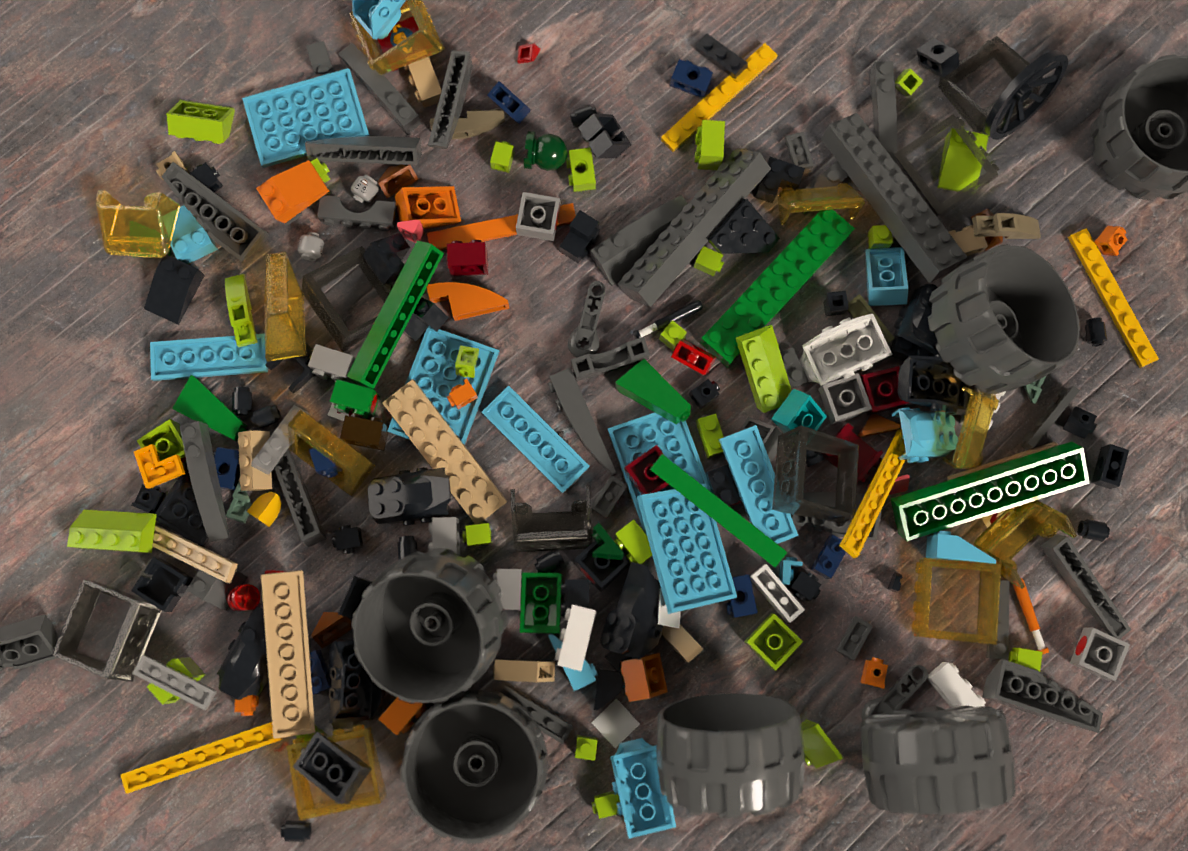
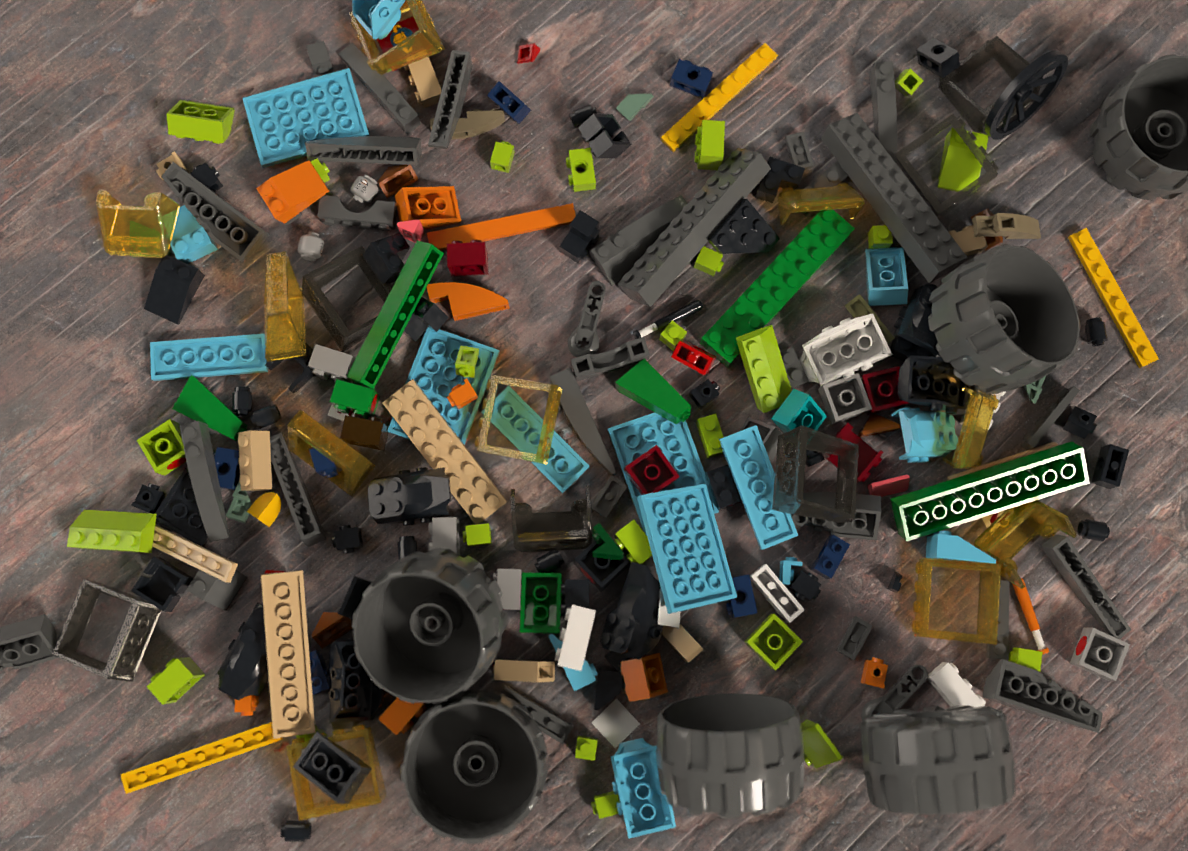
light grey plate [132,655,217,710] -> none
light orange plate [134,444,186,489] -> none
lime slope [225,274,258,347] -> none
red wheel [227,584,260,612] -> none
light grey plate [251,405,311,475] -> none
light grey brick [516,192,560,241] -> none
dark green tile [524,131,568,171] -> none
green tile [650,454,787,568] -> none
black plate [695,34,748,79] -> none
black brick [823,291,849,317] -> none
yellow tile [839,428,906,558] -> none
orange brick [1094,226,1128,256] -> none
none -> clear yellow windscreen [475,375,562,465]
none -> sand green slope [616,94,654,121]

